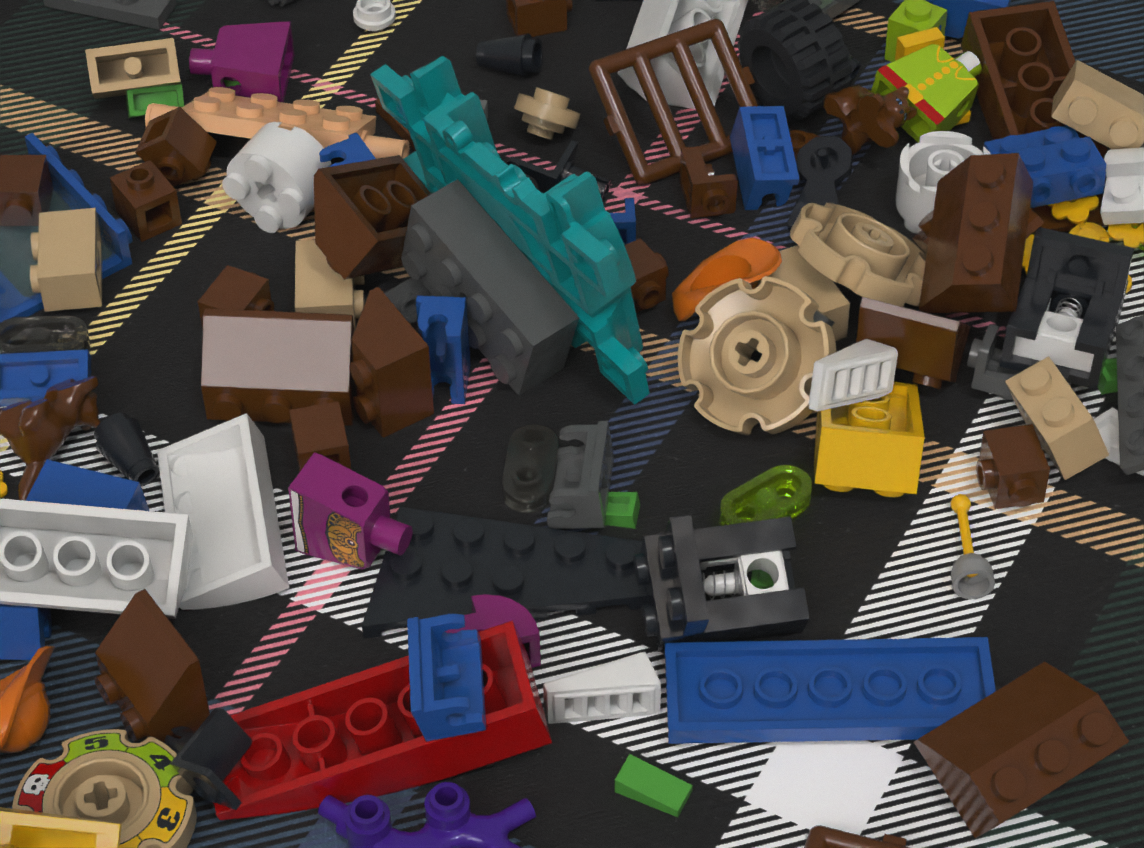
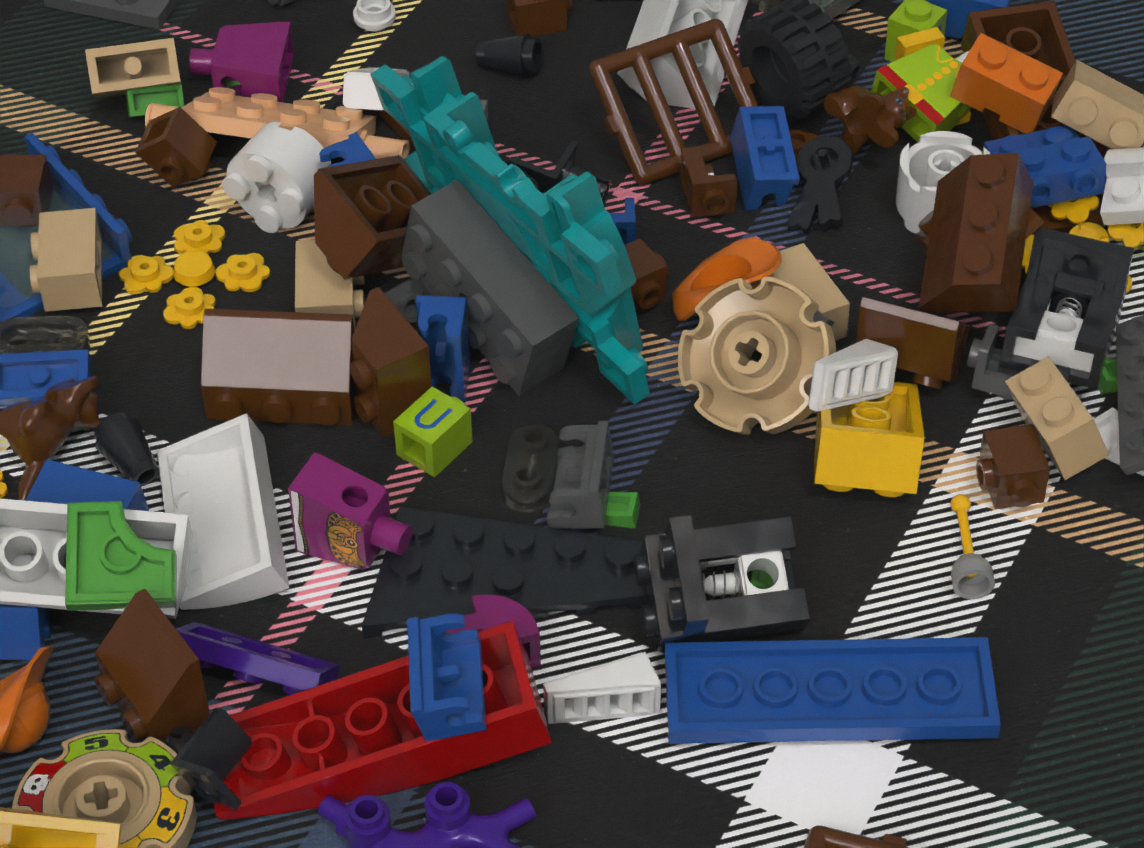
reddish brown brick [109,160,182,242] -> none
reddish brown brick [198,265,274,330] -> none
reddish brown brick [289,401,351,472] -> none
tan plate [514,87,580,140] -> none
bright green piece [615,754,693,817] -> none
clear neon green plate [720,465,812,526] -> none
tan piece [790,202,927,307] -> none
reddish brown slope [914,661,1129,838] -> none
none -> bright green tile [65,501,177,611]
none -> yellow plant [119,220,270,329]
none -> dark purple plate [176,622,340,695]
none -> white slope [343,67,410,110]
none -> lime brick [393,387,473,478]
none -> orange brick [950,33,1063,134]

